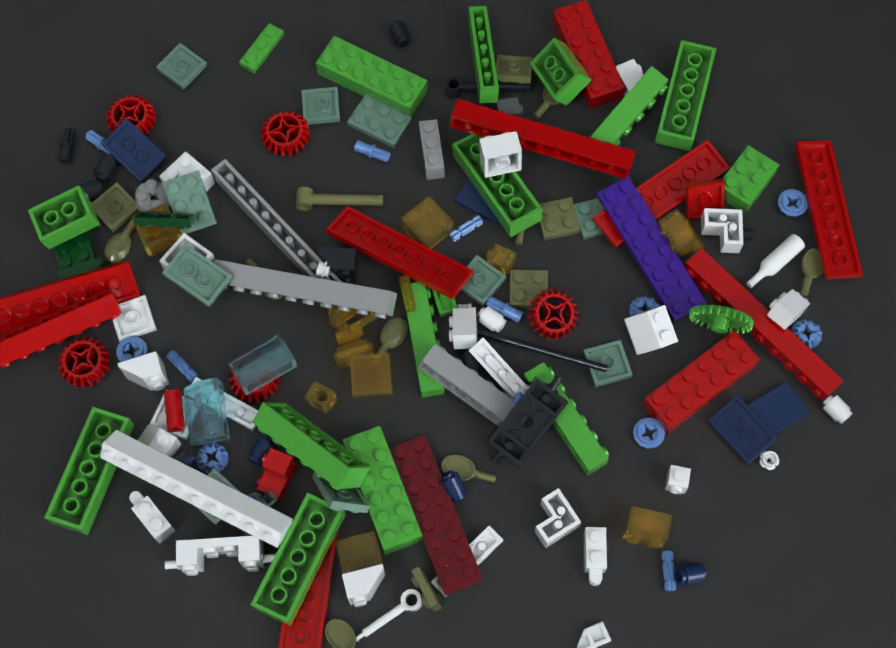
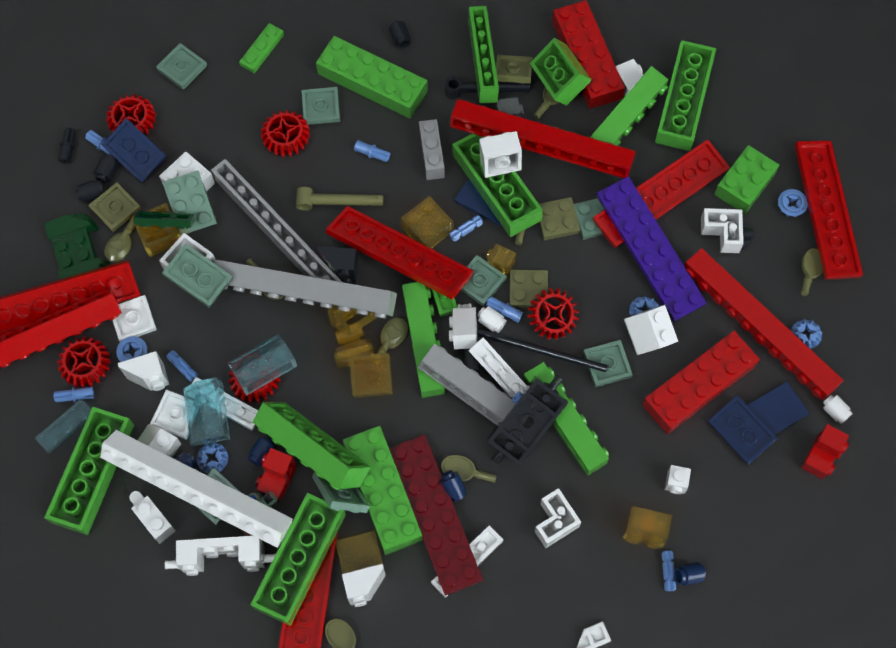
bright green brick [28,185,100,249] -> none
light grey plate [135,179,171,212] -> none
red axle [164,389,185,432] -> none
clear yellow brick [305,381,337,414] -> none
white plate [316,261,331,279] -> none
sand green plate [347,94,412,148] -> none
white piece [356,589,423,642] -> none
clear yellow axle [399,275,416,313] -> none
olive plate [411,567,442,612] -> none
white brick [584,527,607,586] -> none
medium blue gear [633,418,665,449] -> none
clear yellow slope [658,209,705,256] -> none
red plate [686,179,725,219] -> none
bright green gear [689,304,754,334] -> none
white piece [746,234,805,288] -> none
white plate [760,451,779,470] -> none
white brick [767,289,810,330] -> none
none -> clear light blue plate [35,399,91,454]
none -> medium blue axle [53,386,94,402]
none -> red brick [801,424,849,480]

